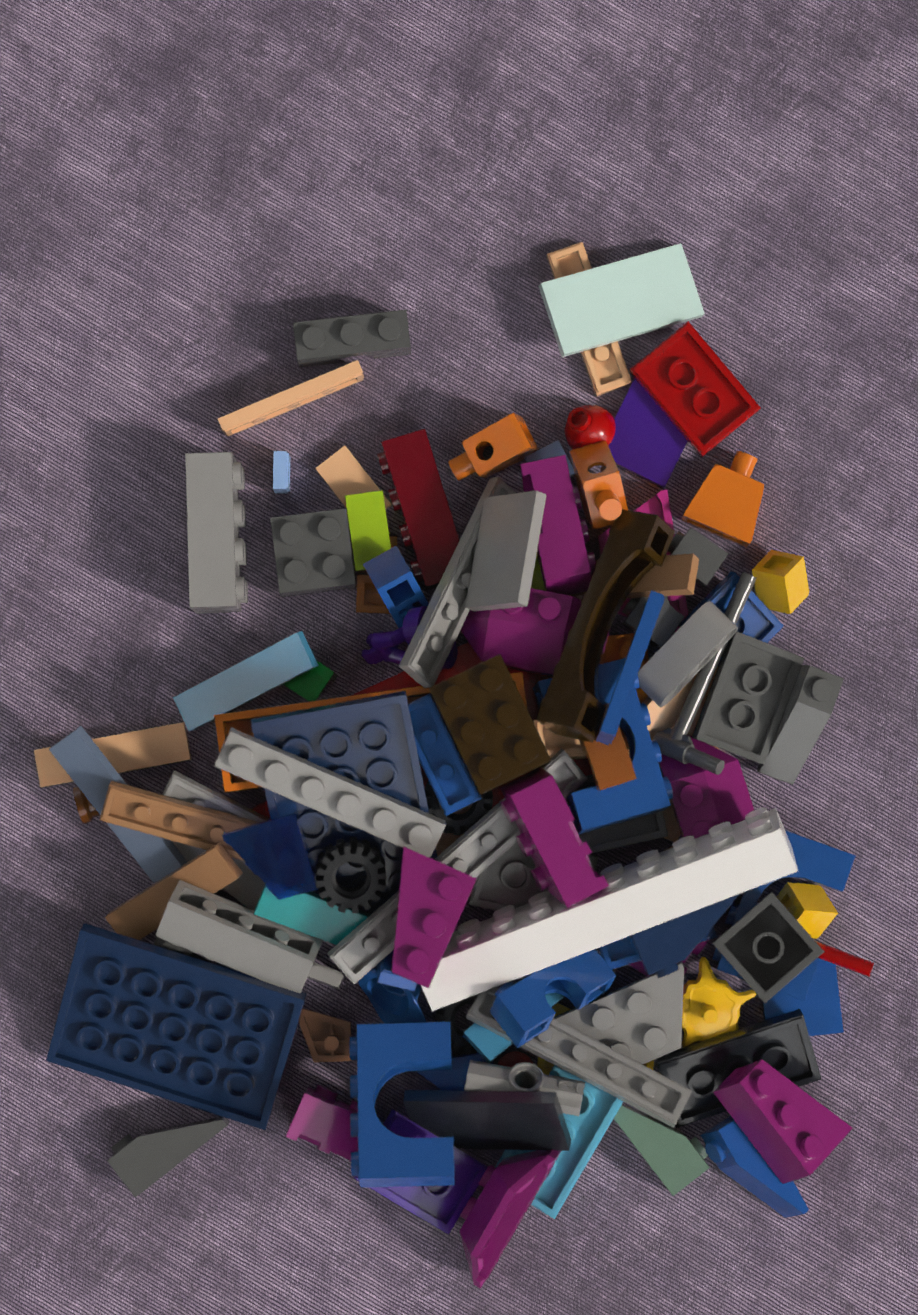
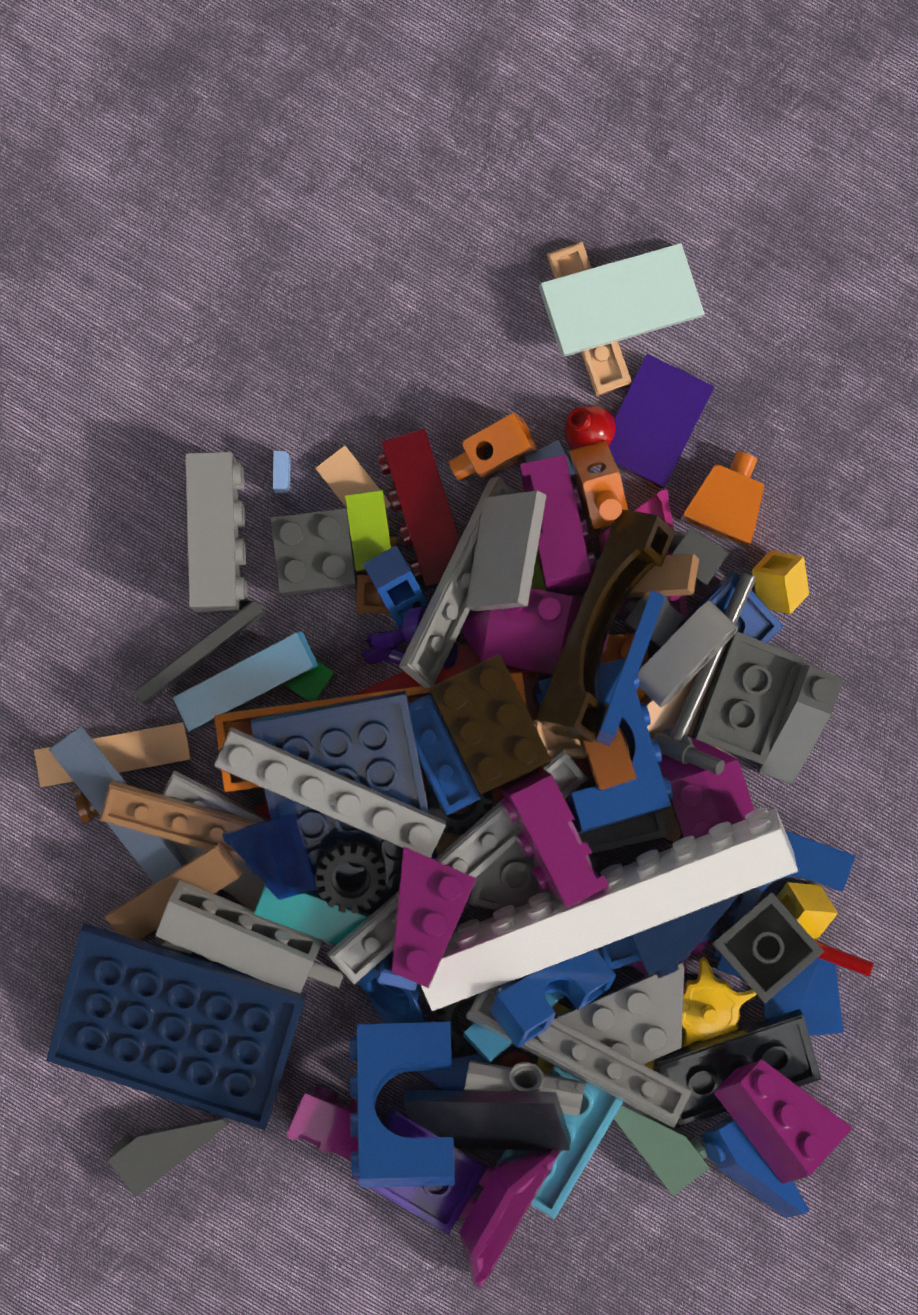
light nougat tile [217,360,364,437] -> none
dark grey arch [293,309,411,368] -> none
nougat piece [299,1008,352,1063] -> none
red tile [629,321,761,457] -> none
none -> dark grey tile [134,600,266,705]

